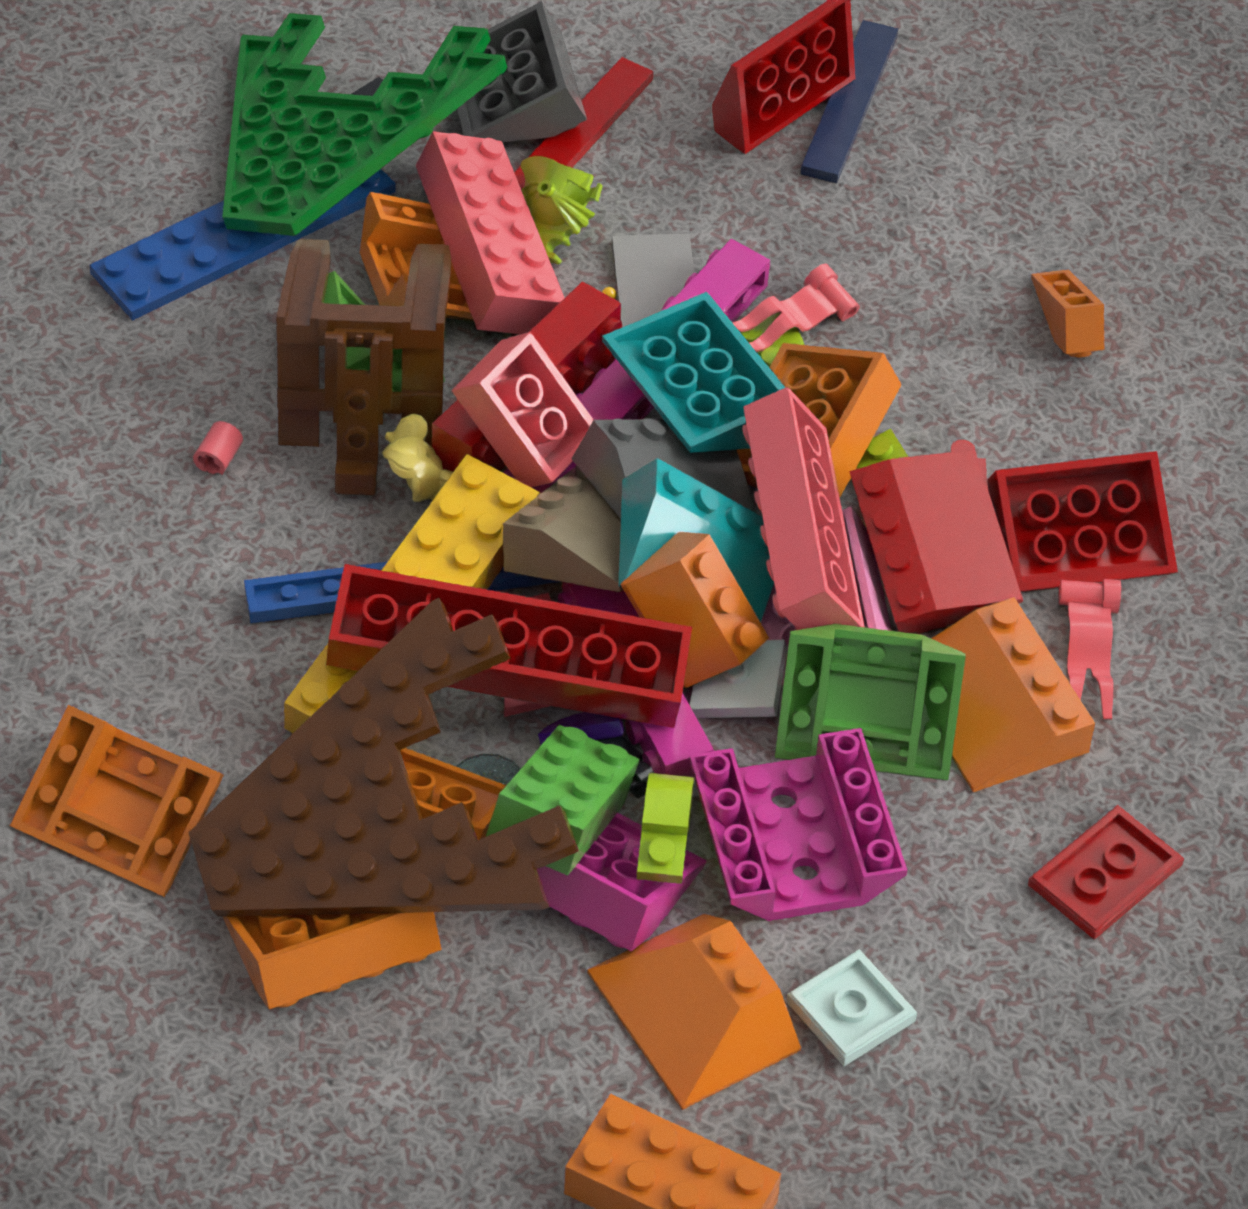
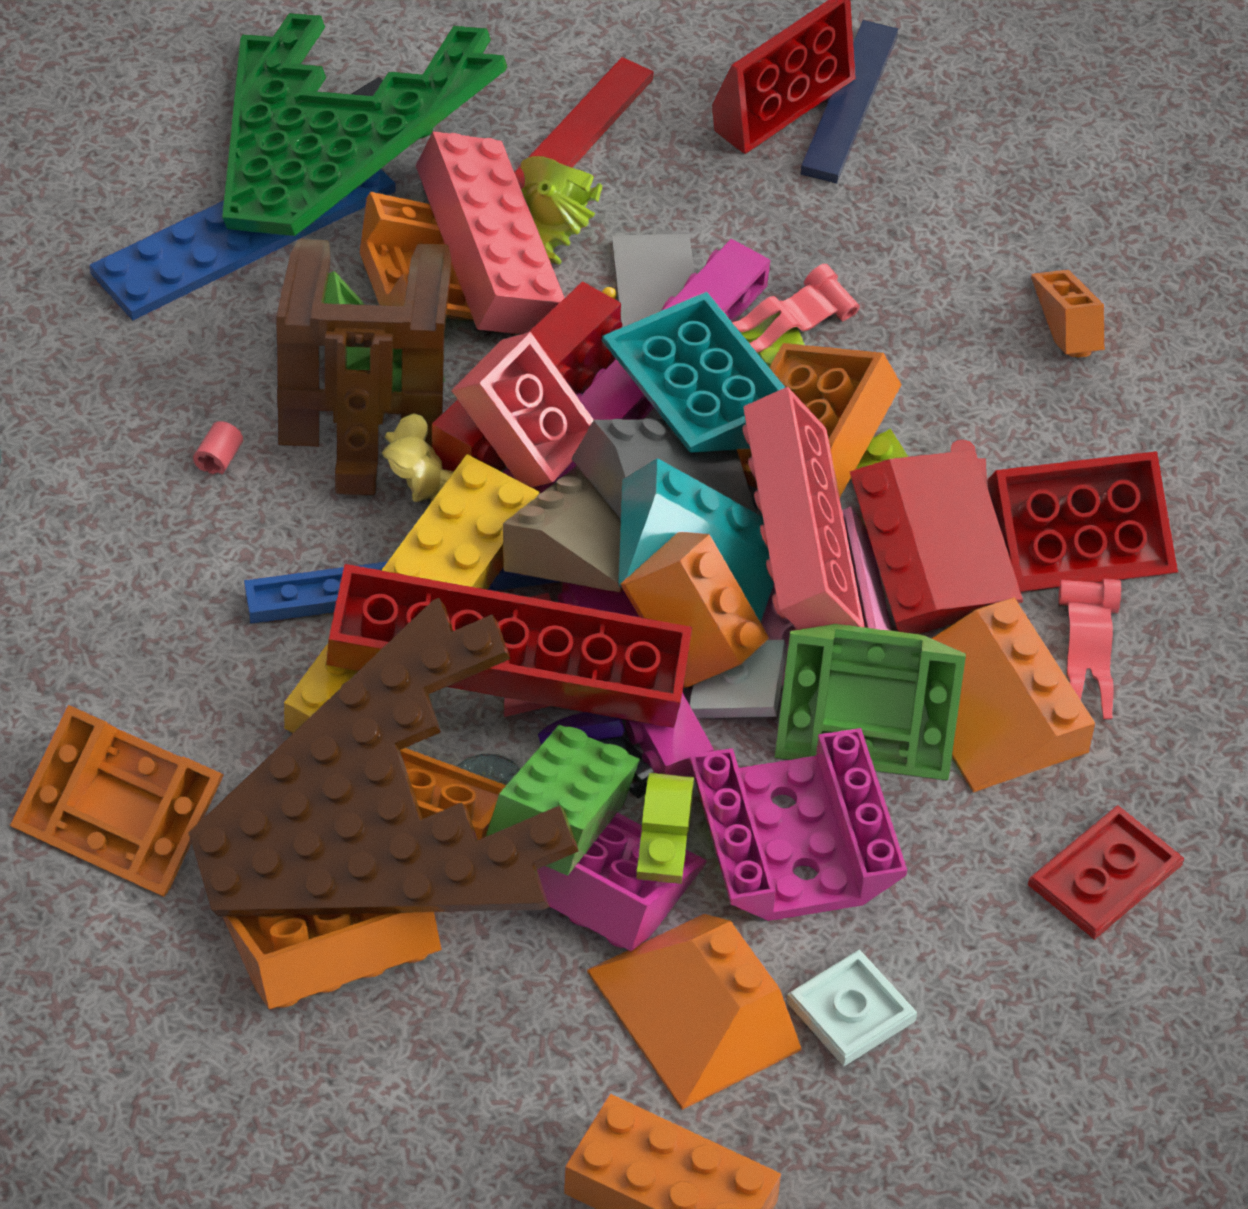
dark grey slope [457,1,587,142] -> none

